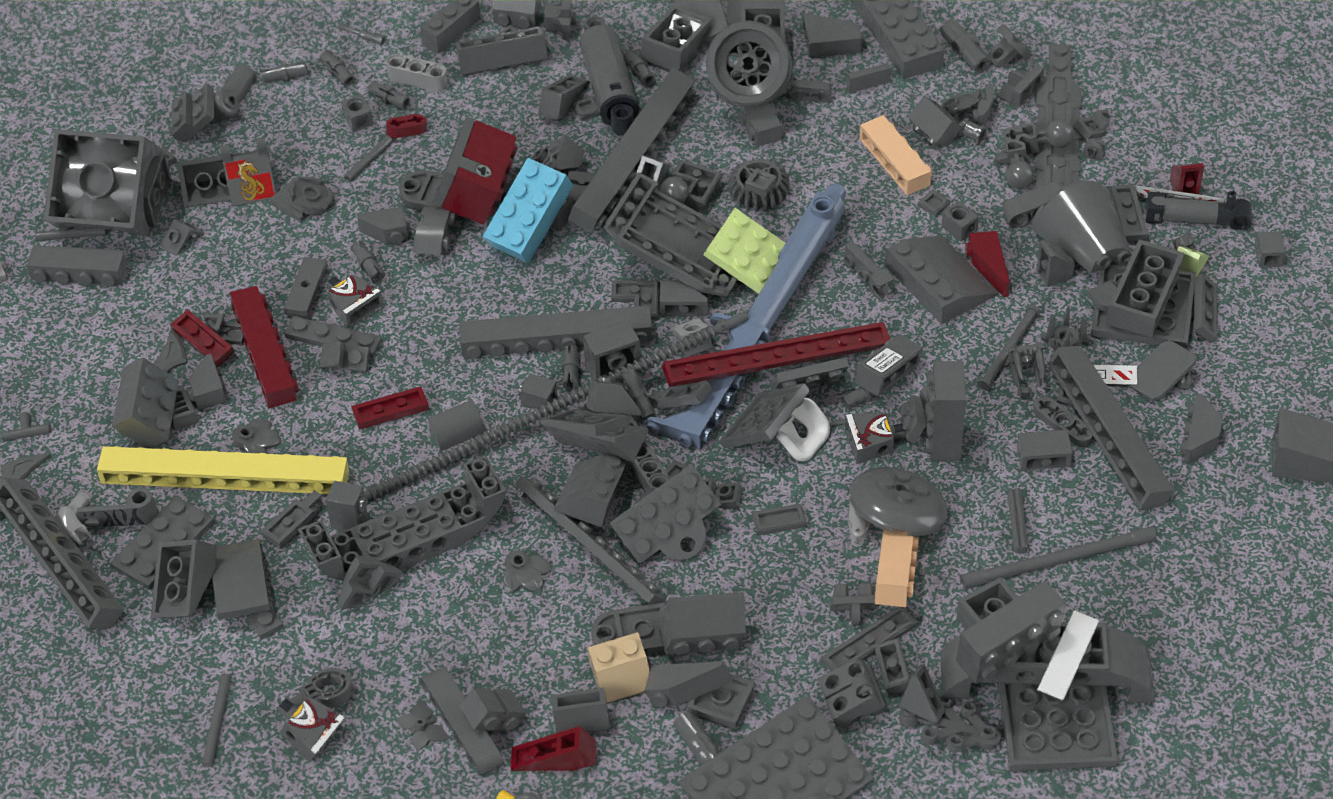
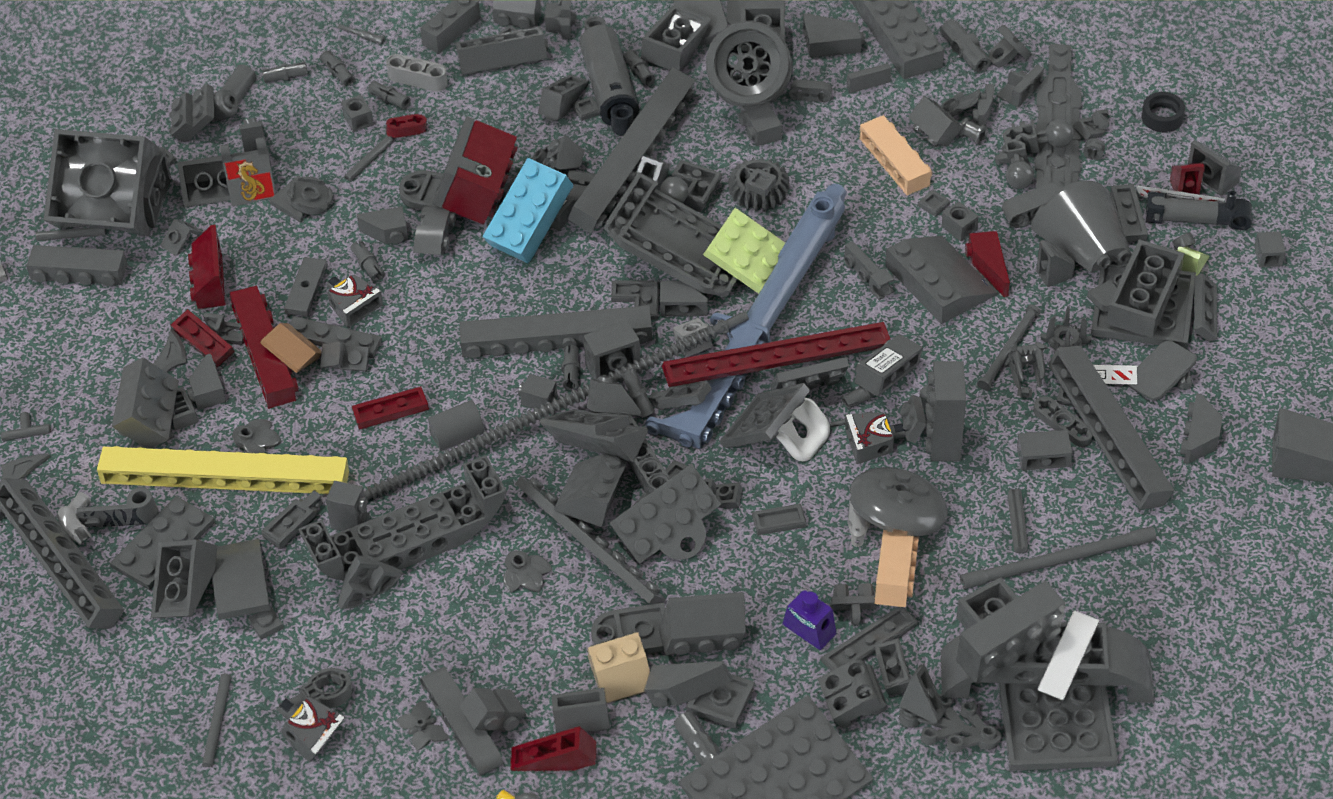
none -> dark red slope [188,224,226,309]
none -> dark grey slope [239,118,265,152]
none -> medium nougat slope [260,323,322,373]
none -> dark purple torso [782,590,837,651]
none -> black tyre [1141,91,1186,133]
none -> dark grey slope [1188,140,1242,196]

